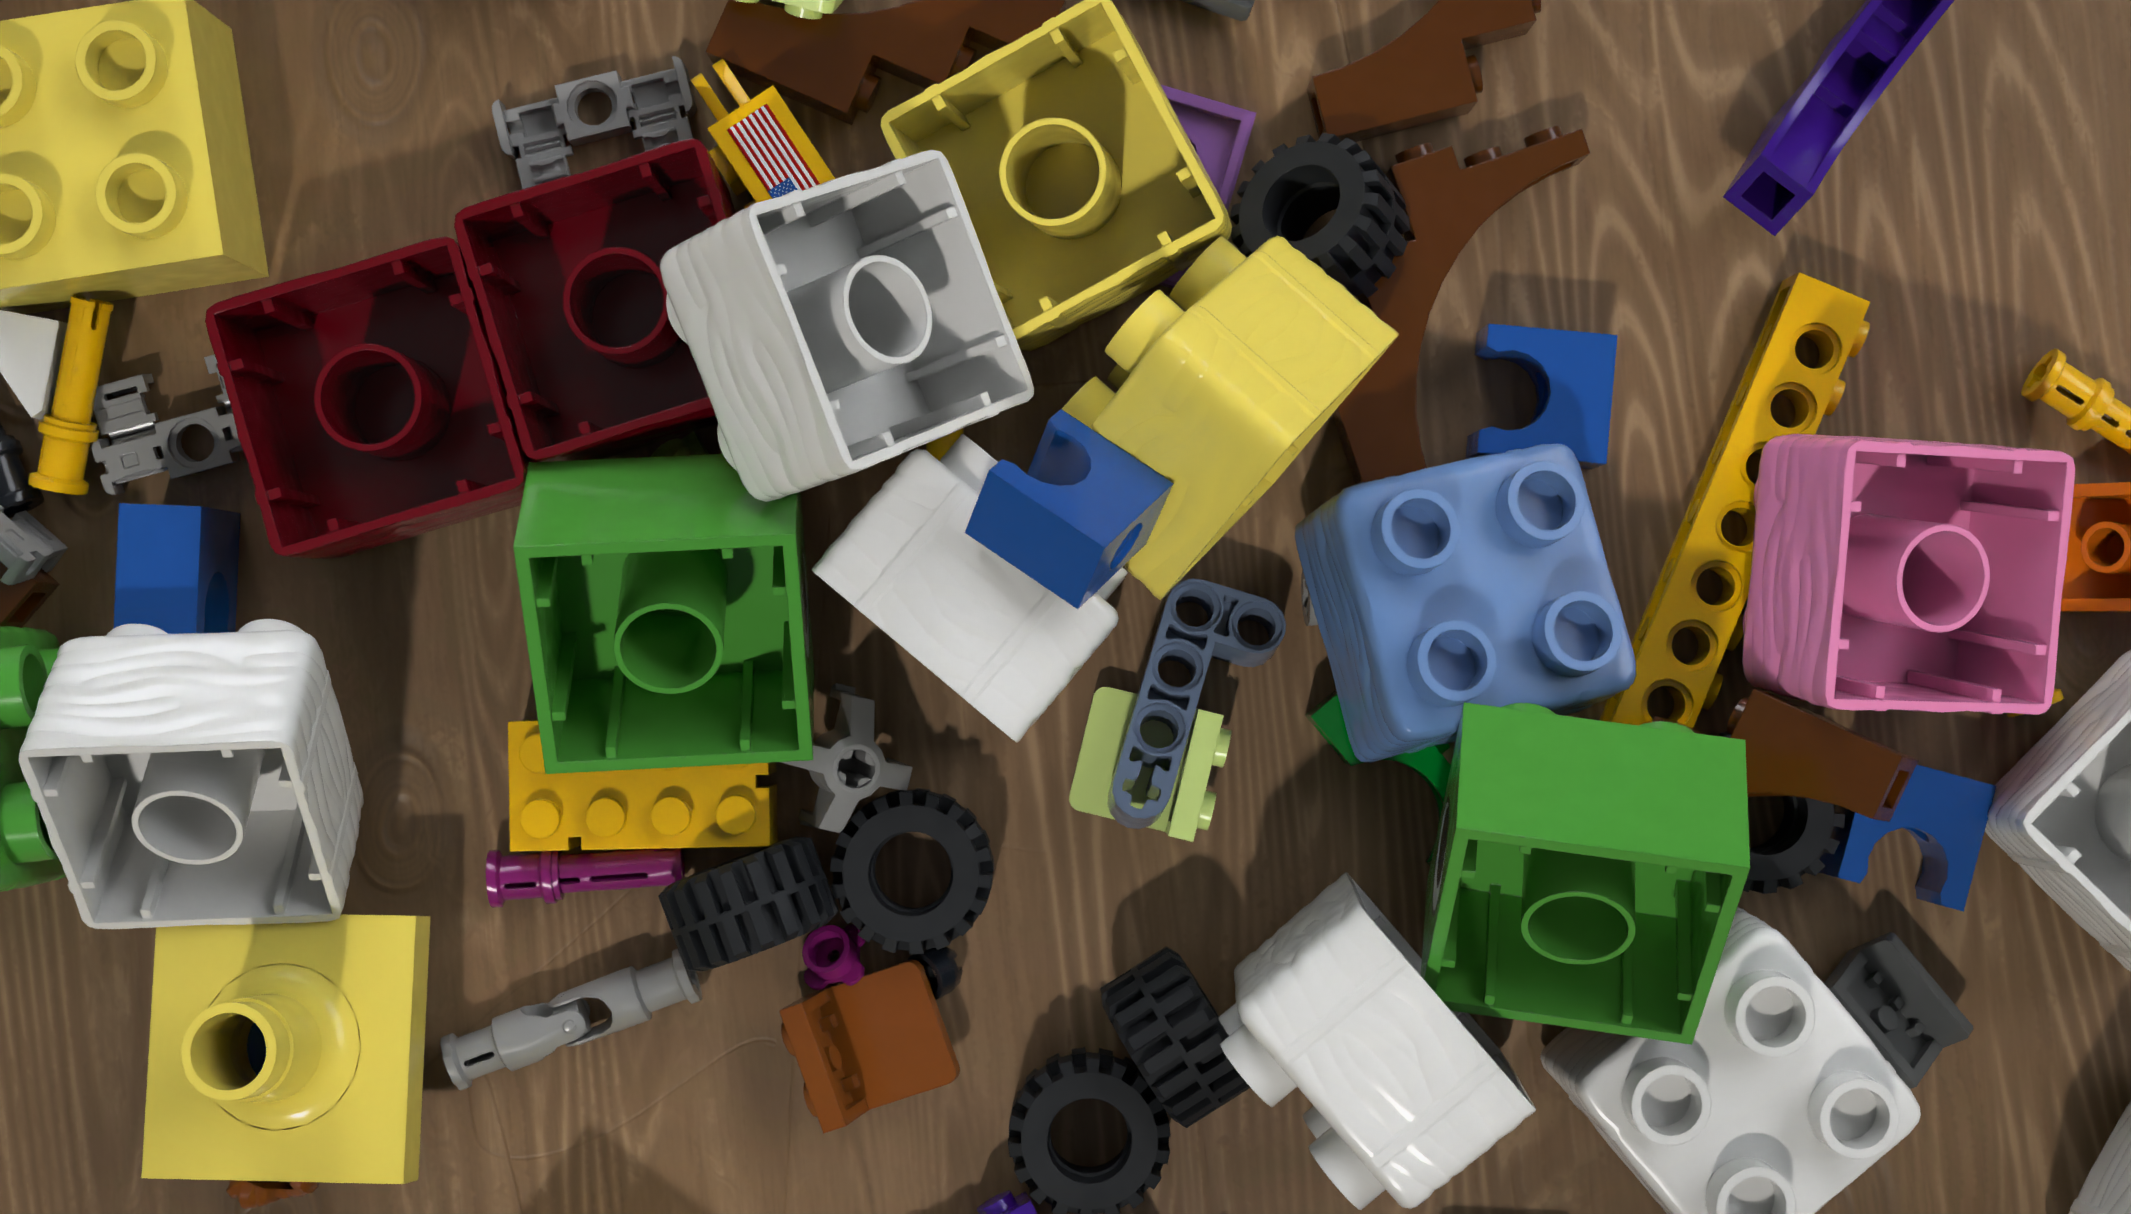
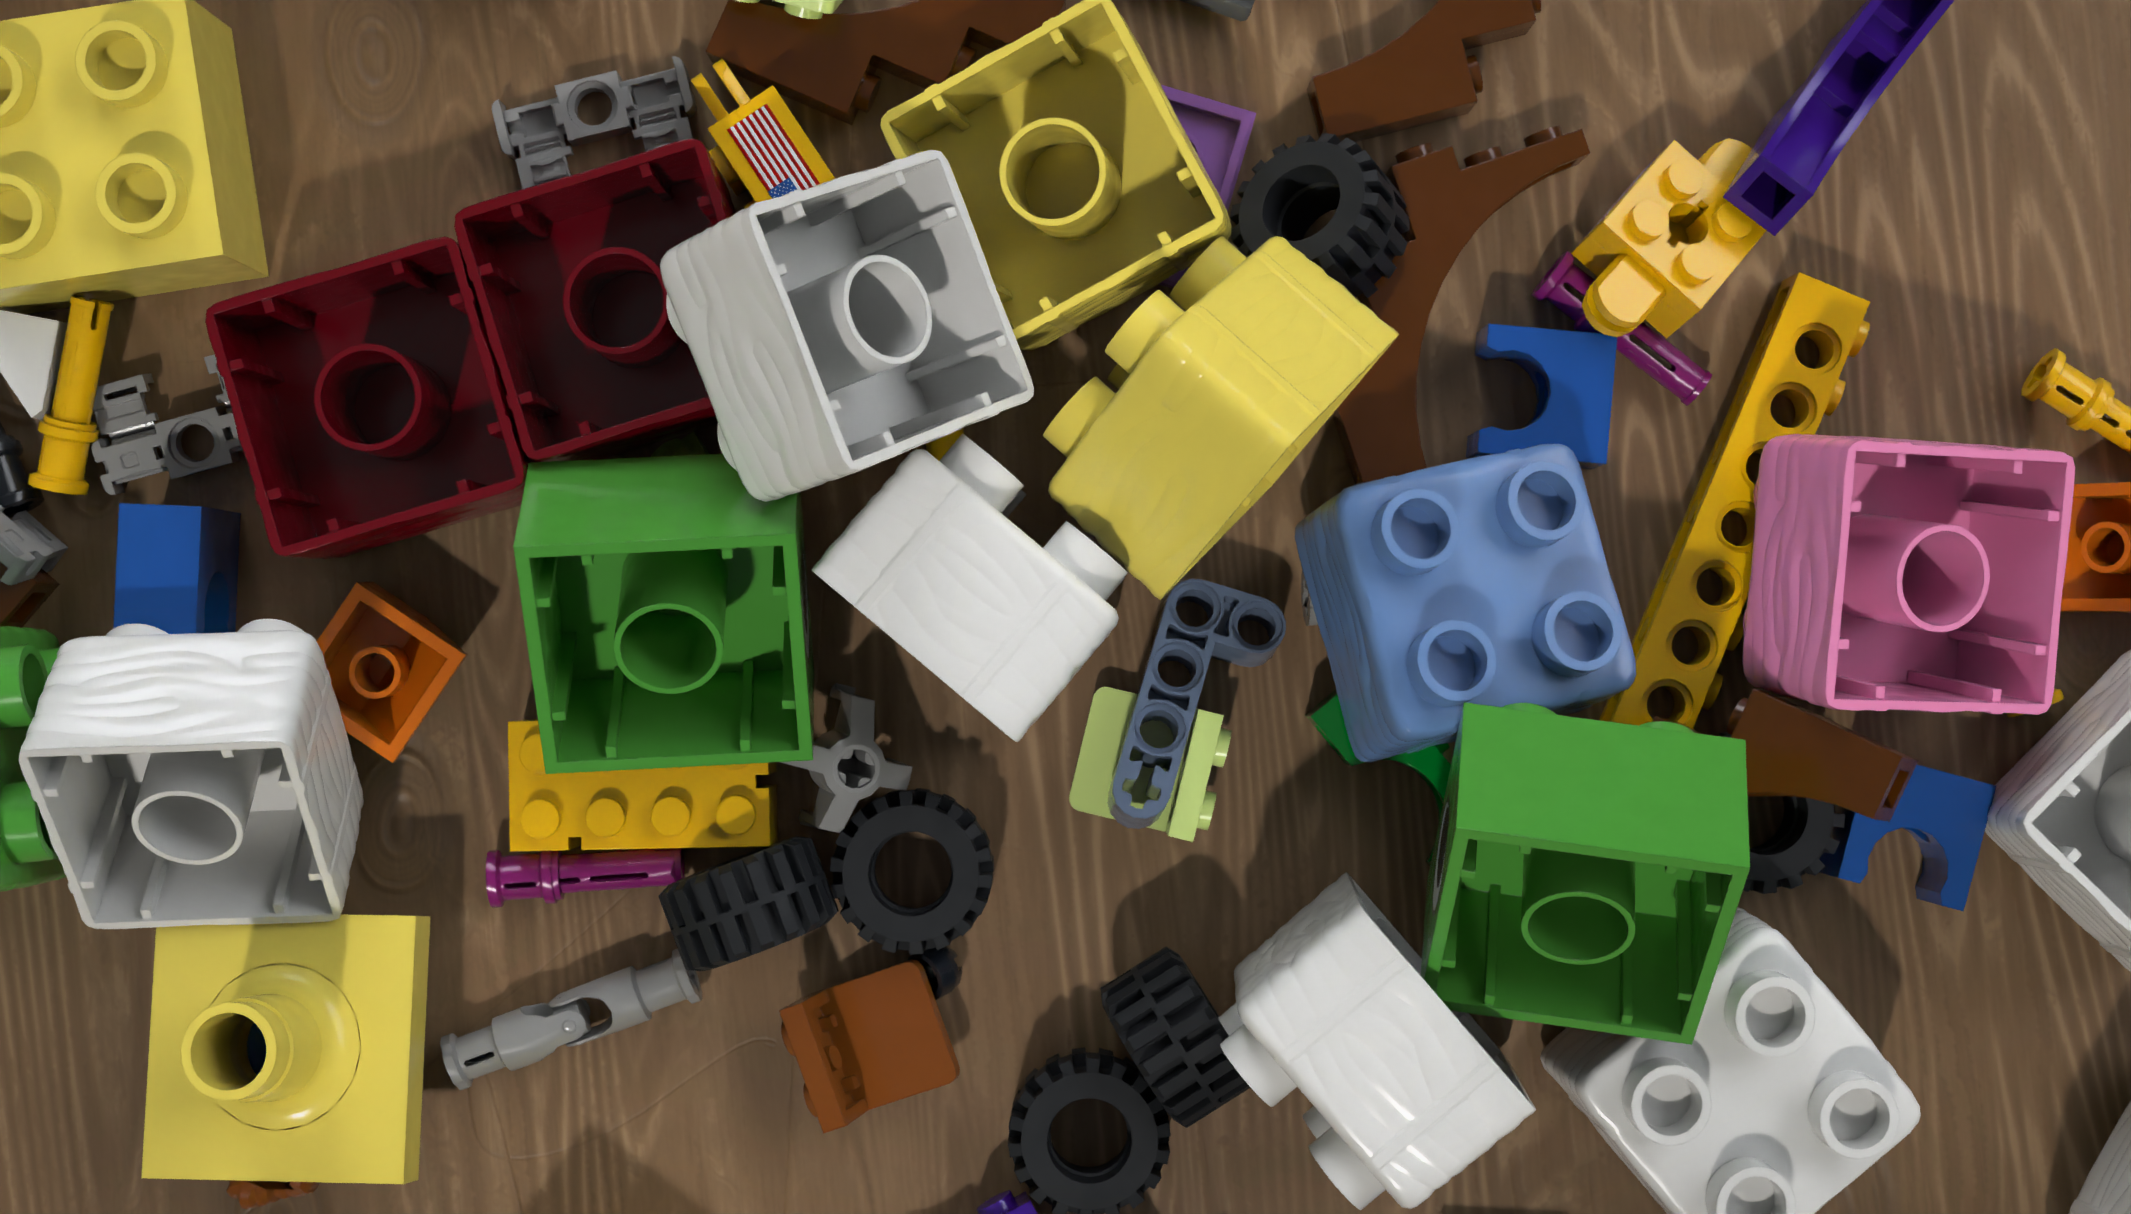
magenta plate [802,924,865,990] -> none
blue piece [965,409,1174,609] -> none
dark grey bracket [1824,932,1974,1089] -> none
none -> orange slope [317,582,468,763]
none -> magenta pin [1531,250,1712,406]
none -> yellow brick [1571,138,1767,339]

